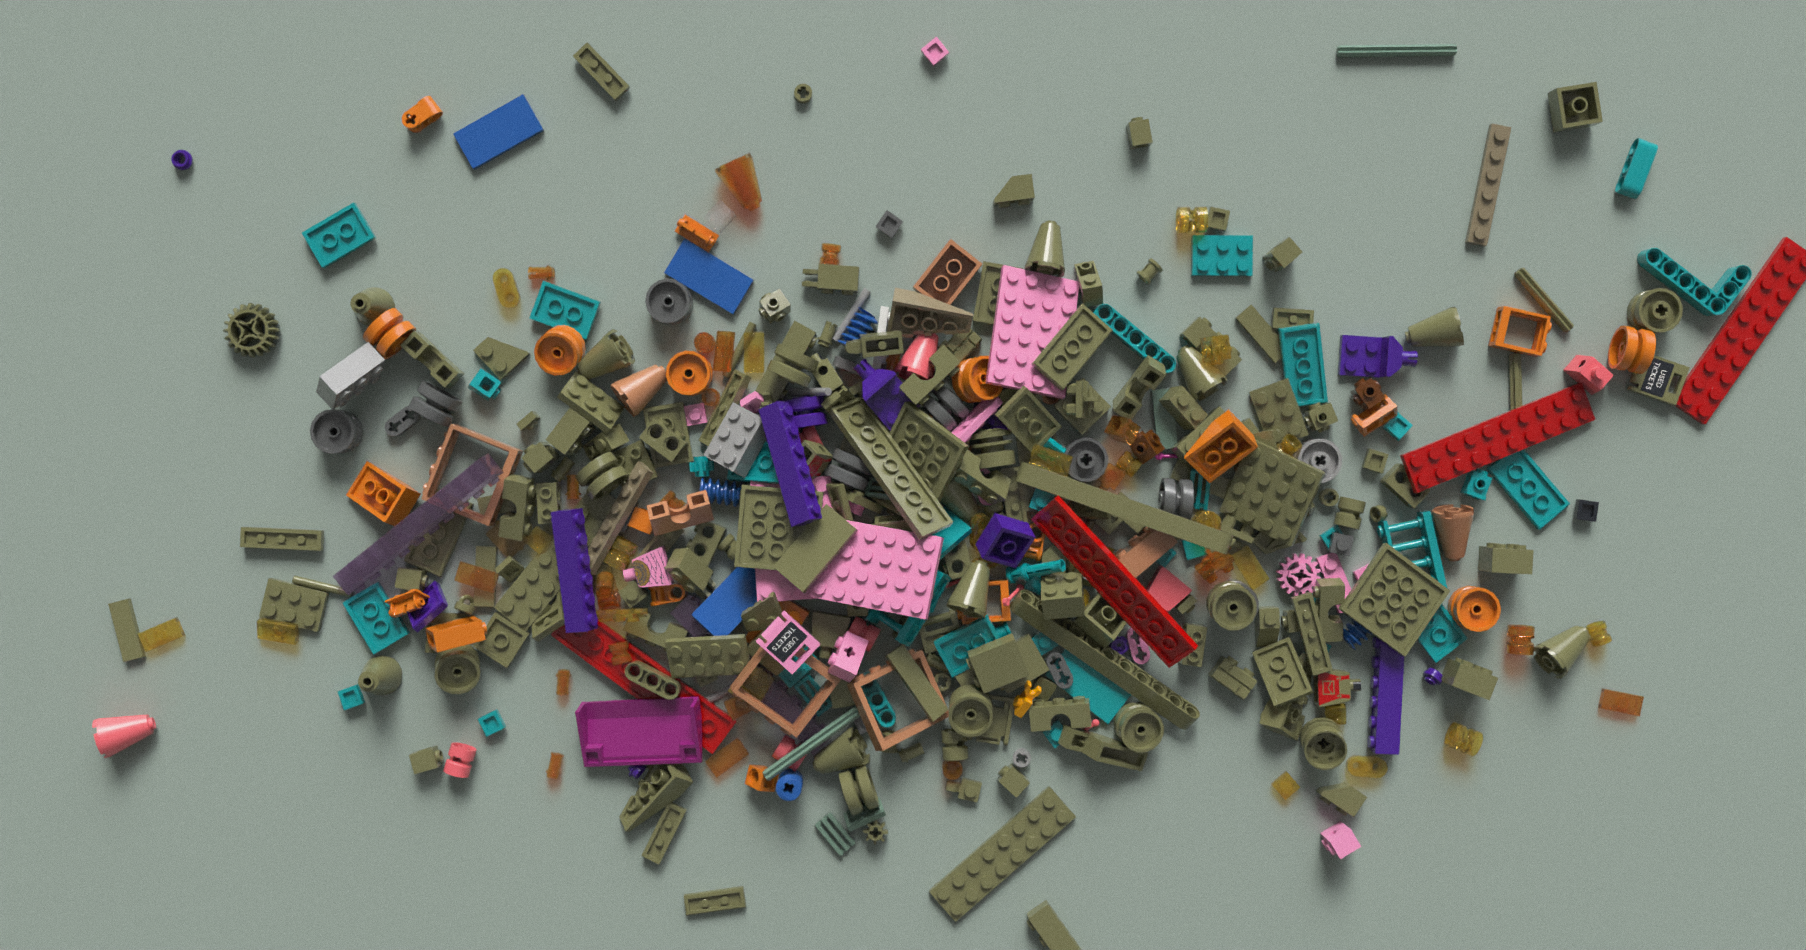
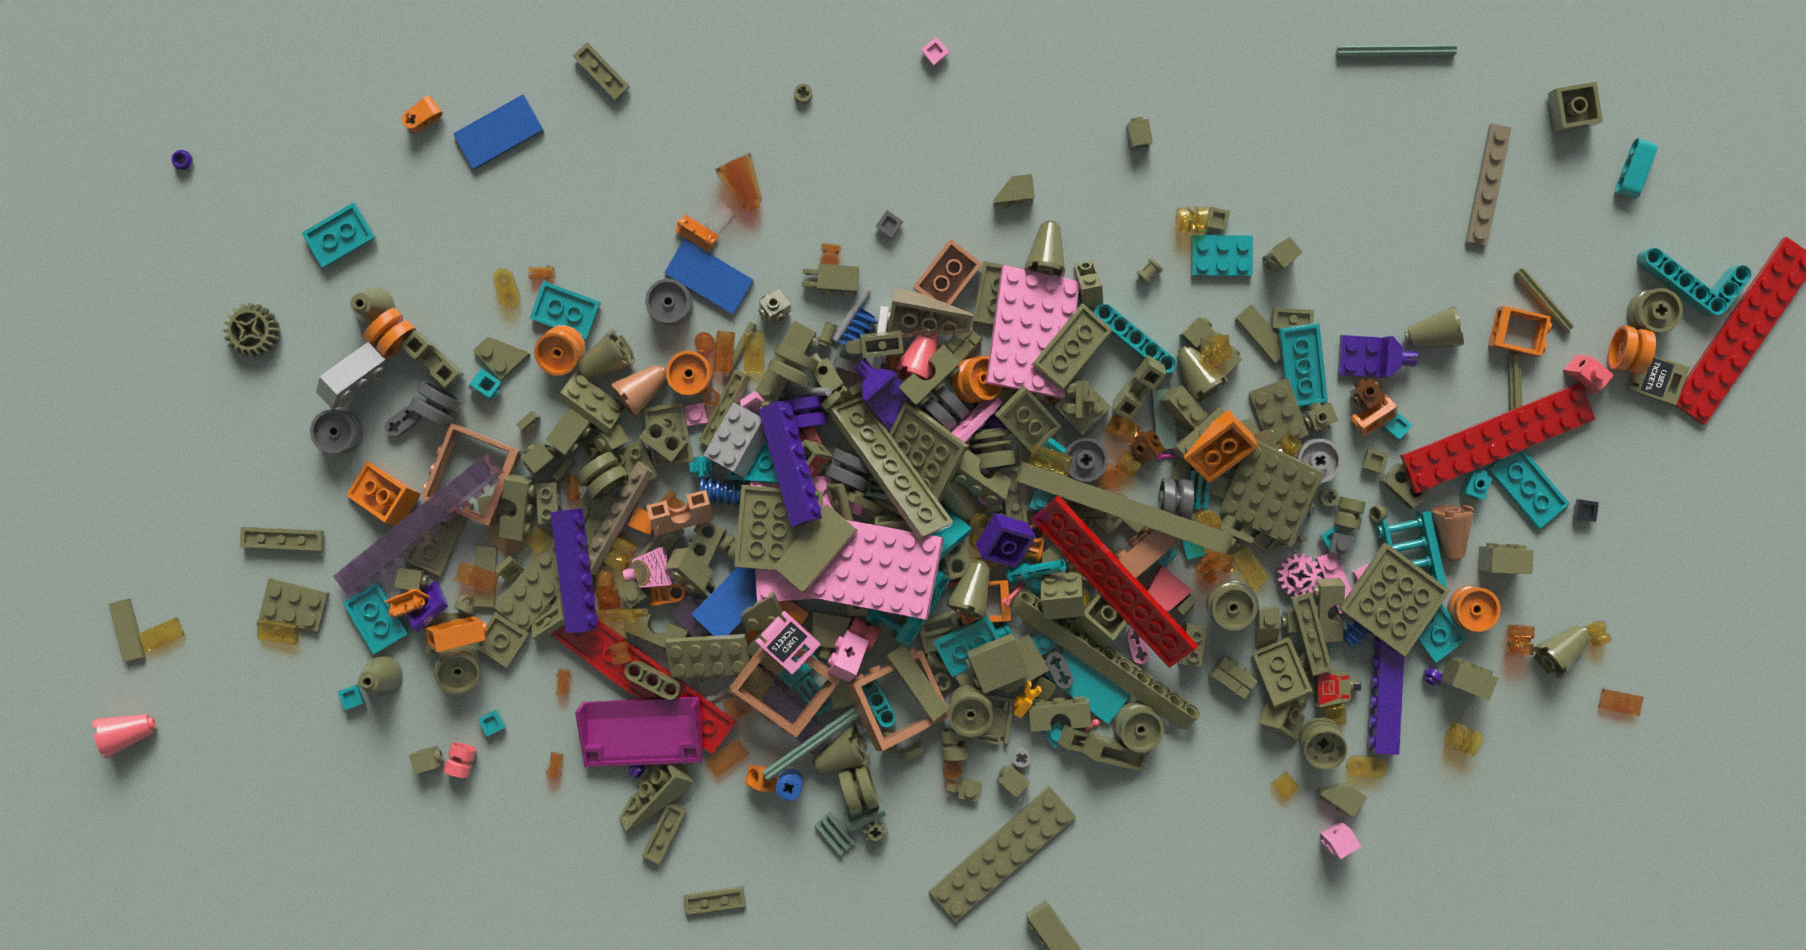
olive bar [292,576,354,597] -> none
coral wheel [772,734,807,771] -> none
dark purple plate [1109,636,1129,655] -> none

